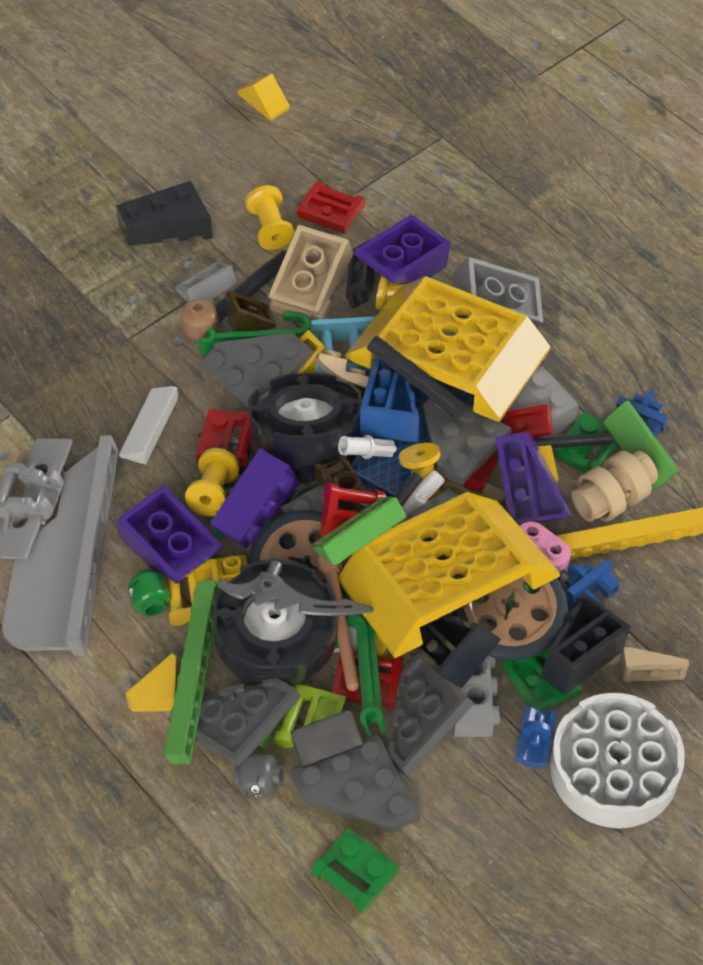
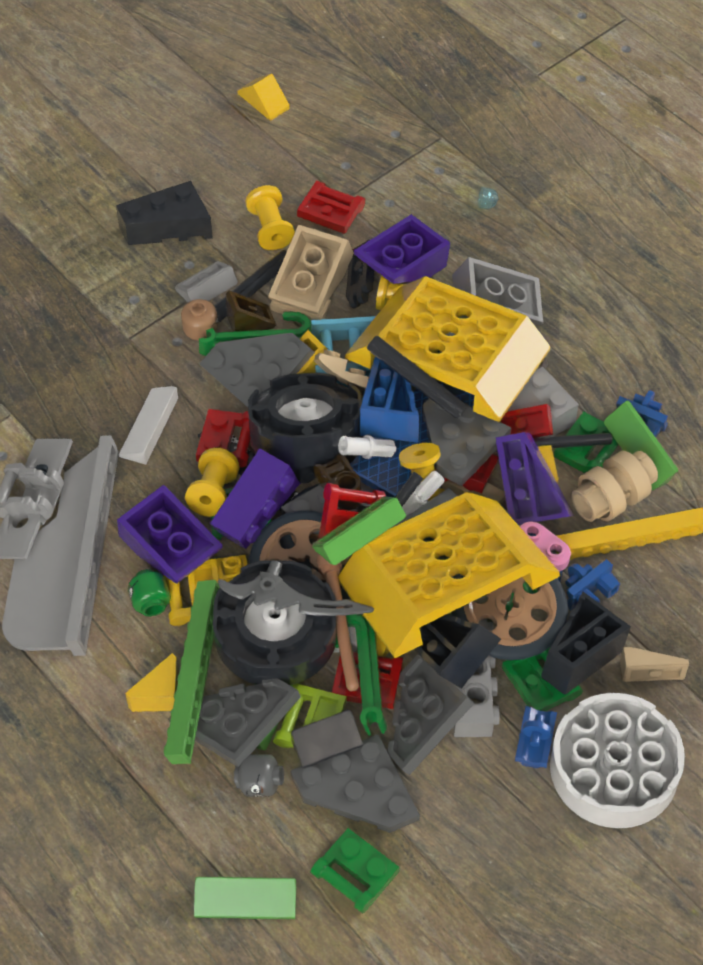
none -> slope [194,877,296,919]
none -> clear light blue hinge [478,187,499,209]

